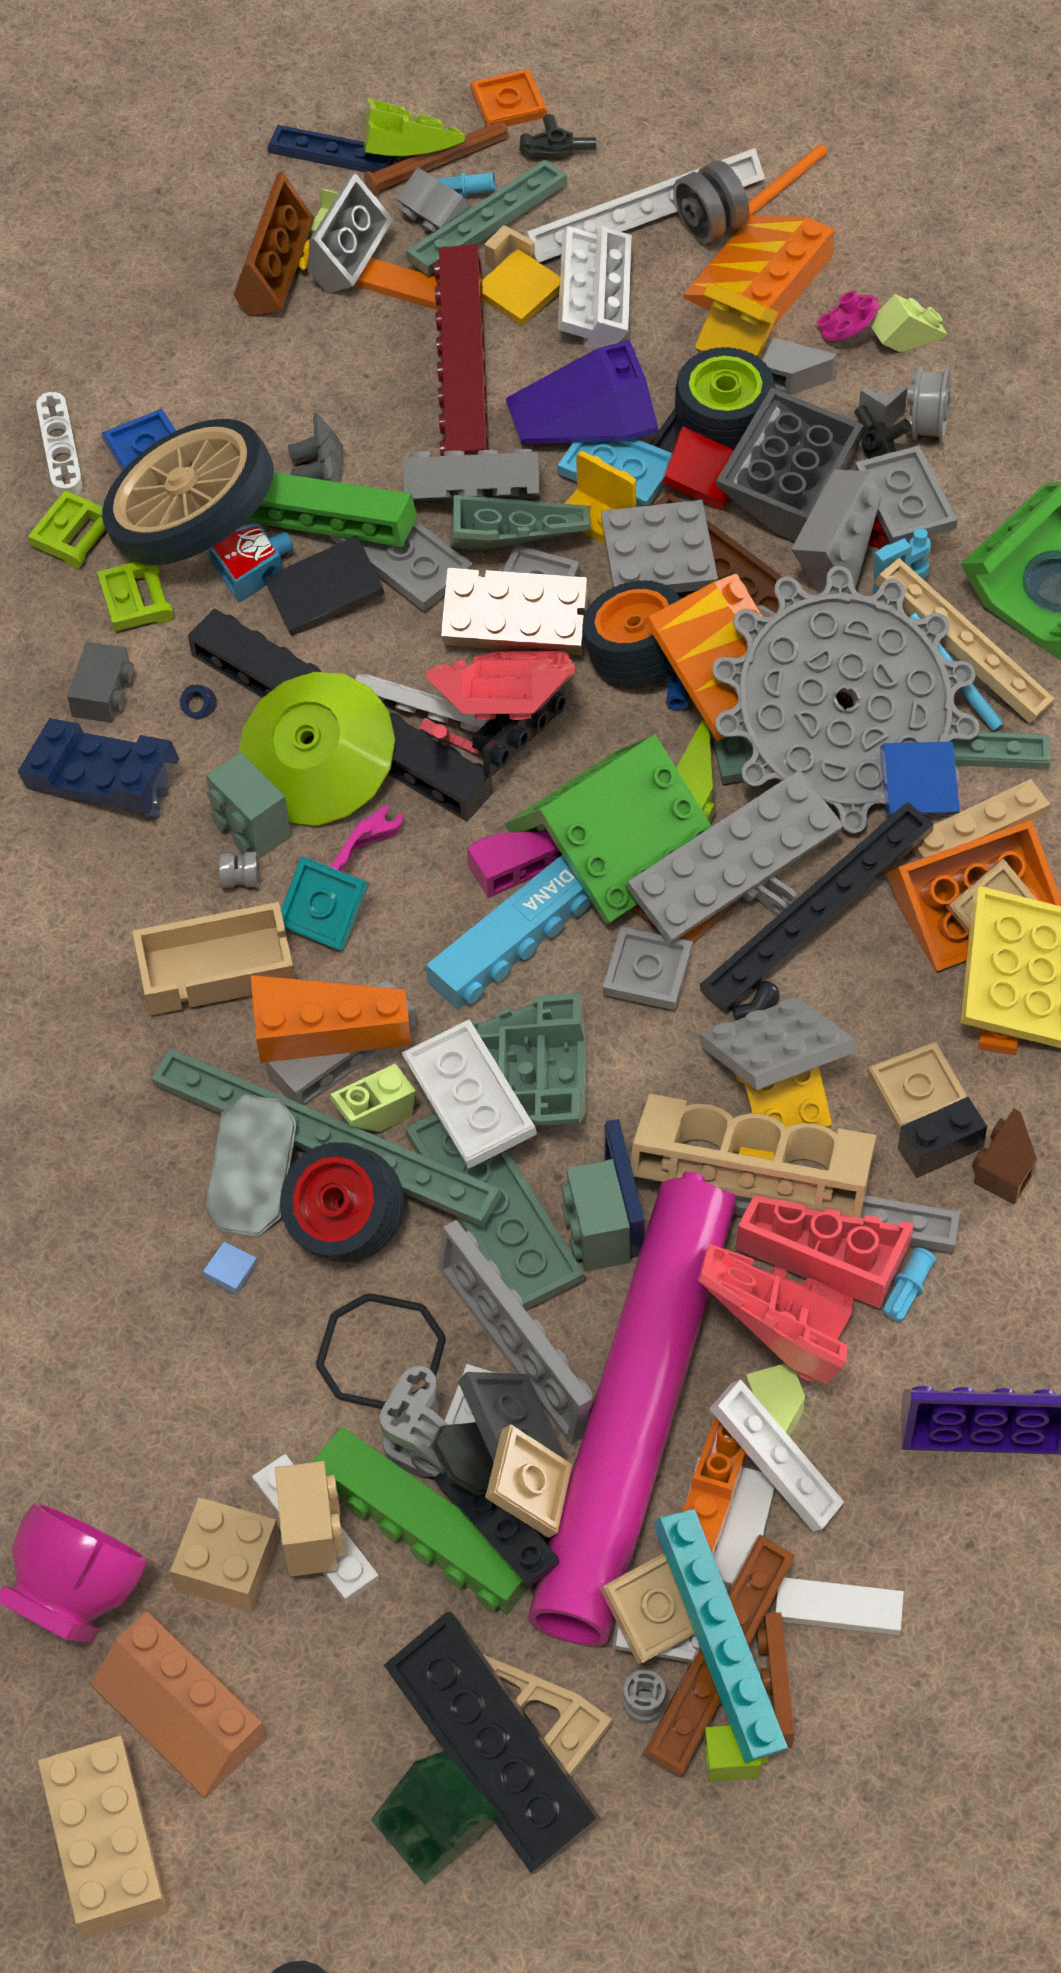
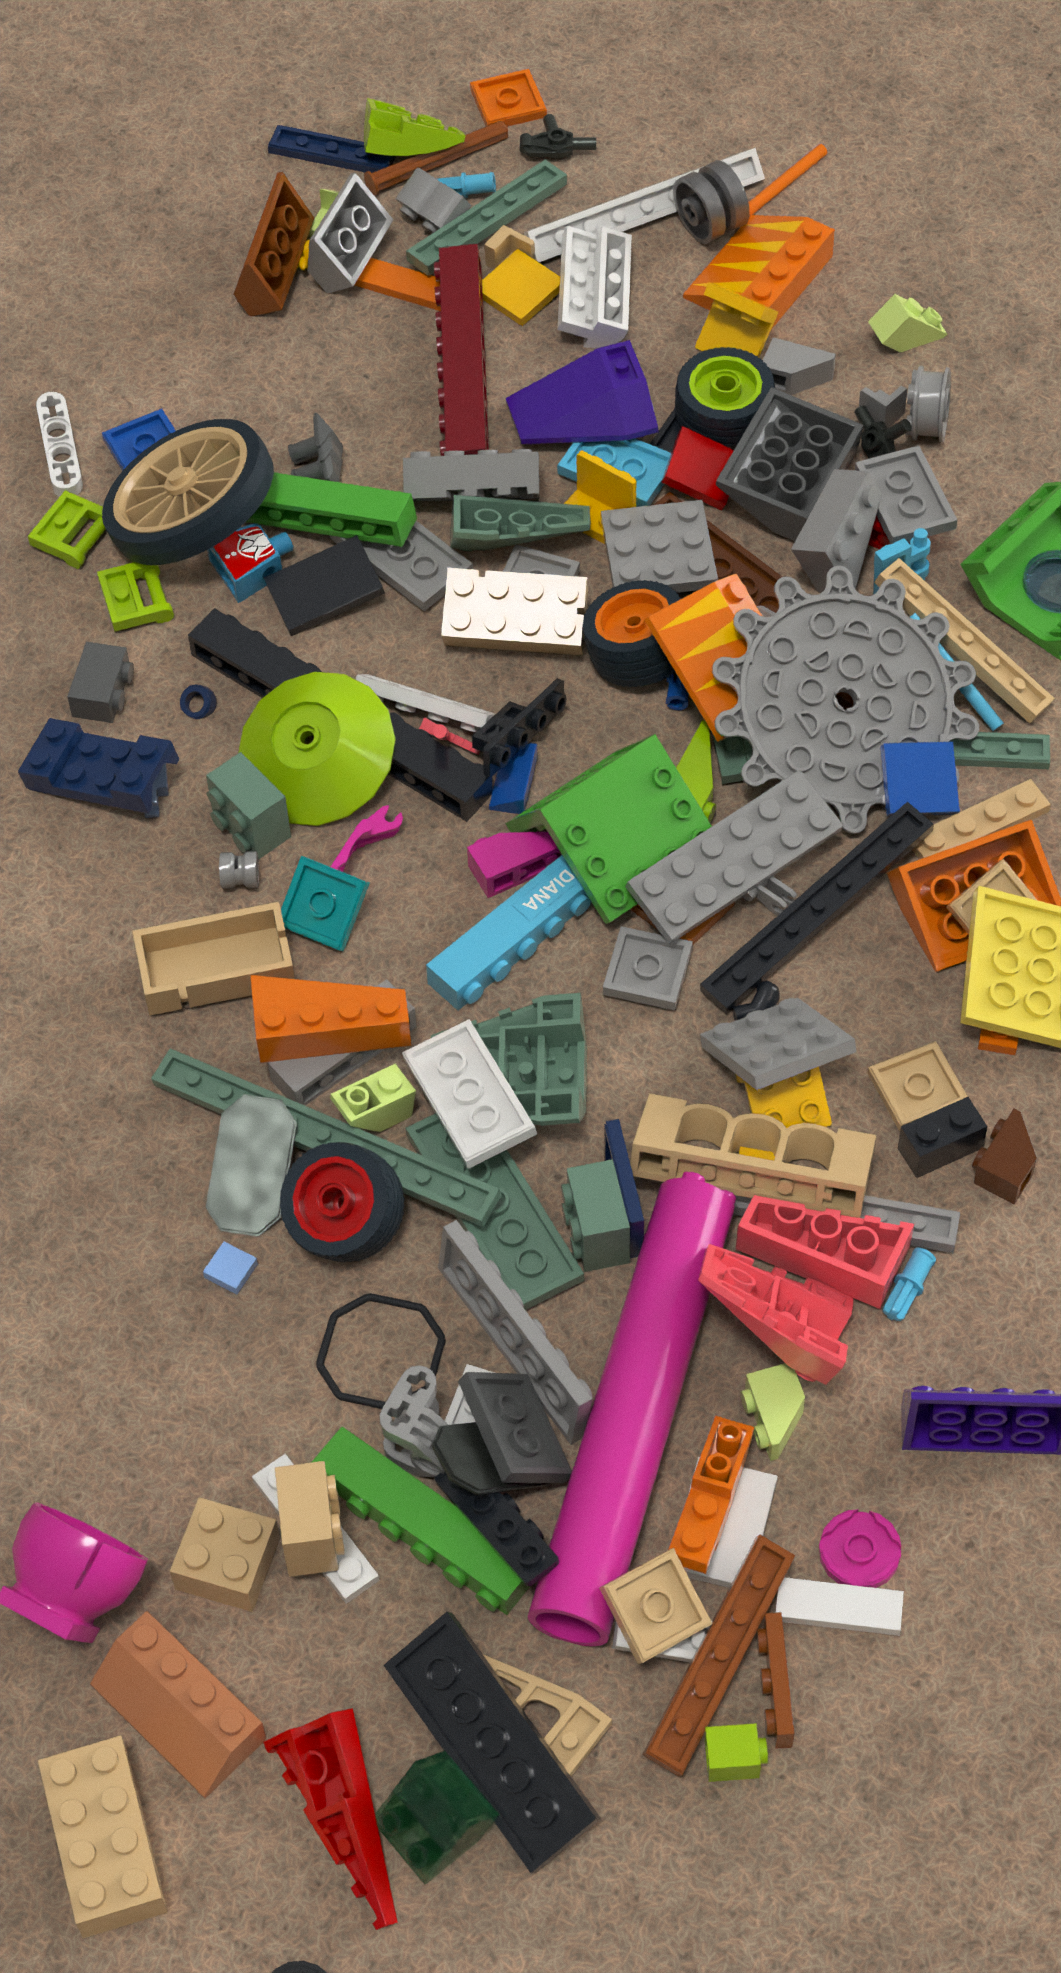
coral wedge [426,650,575,720] -> none
tan tile [485,1424,573,1538] -> none
light grey wheel [624,1670,666,1724] -> none
plate [653,1509,788,1763] -> none
white plate [709,1379,844,1532] -> none
dark pink dish [817,291,879,341] -> none
none -> red wedge [263,1708,398,1930]
none -> blue slope [489,743,538,814]
none -> dark pink tile [819,1509,901,1588]

